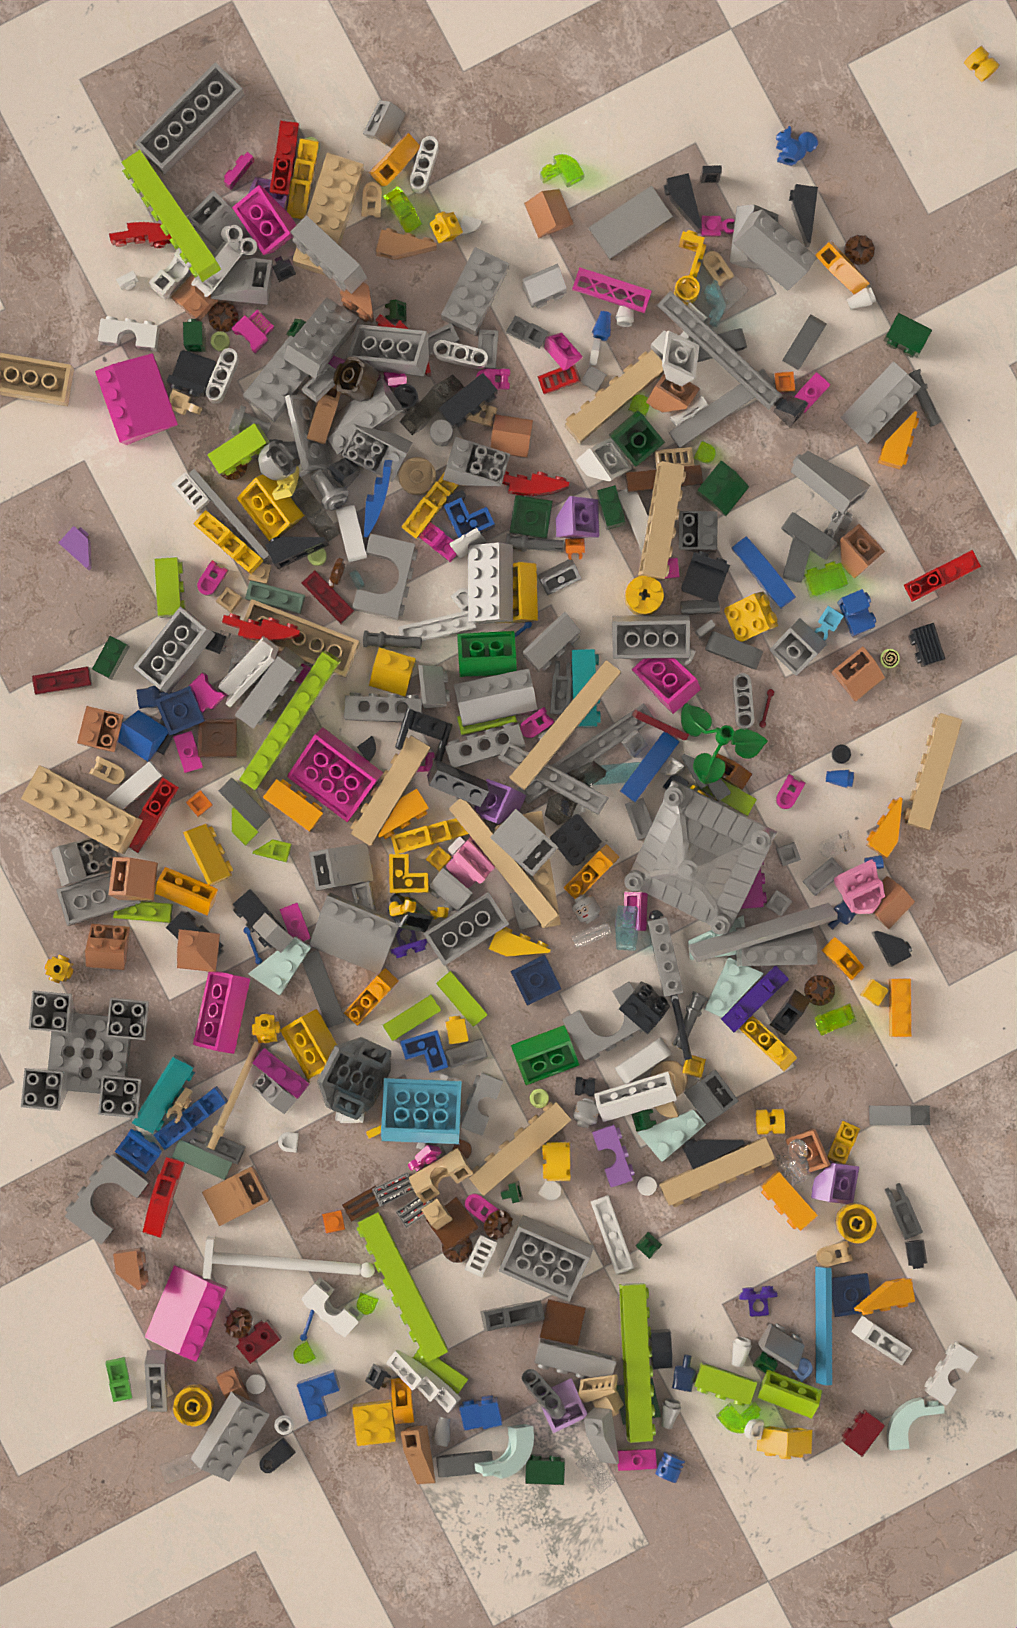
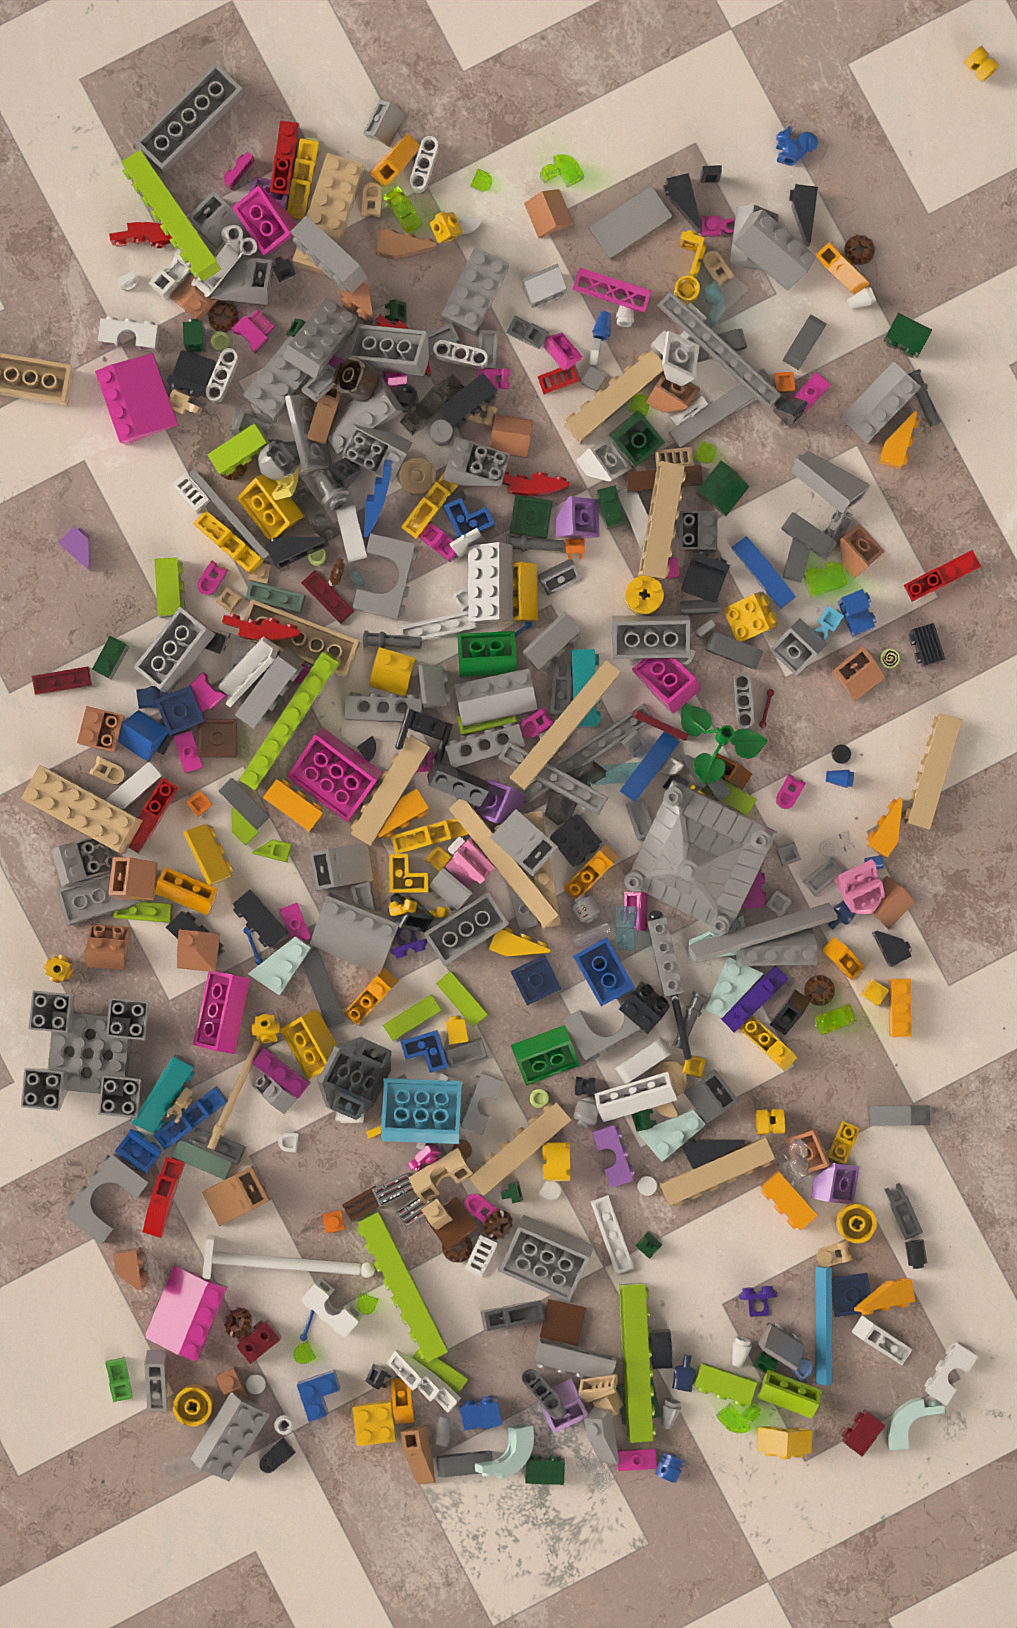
light grey slope [253,913,294,953] -> none
white tile [745,1419,765,1440] -> none
none -> clear neon green tile [470,168,492,192]
none -> blue slope [573,937,635,1007]

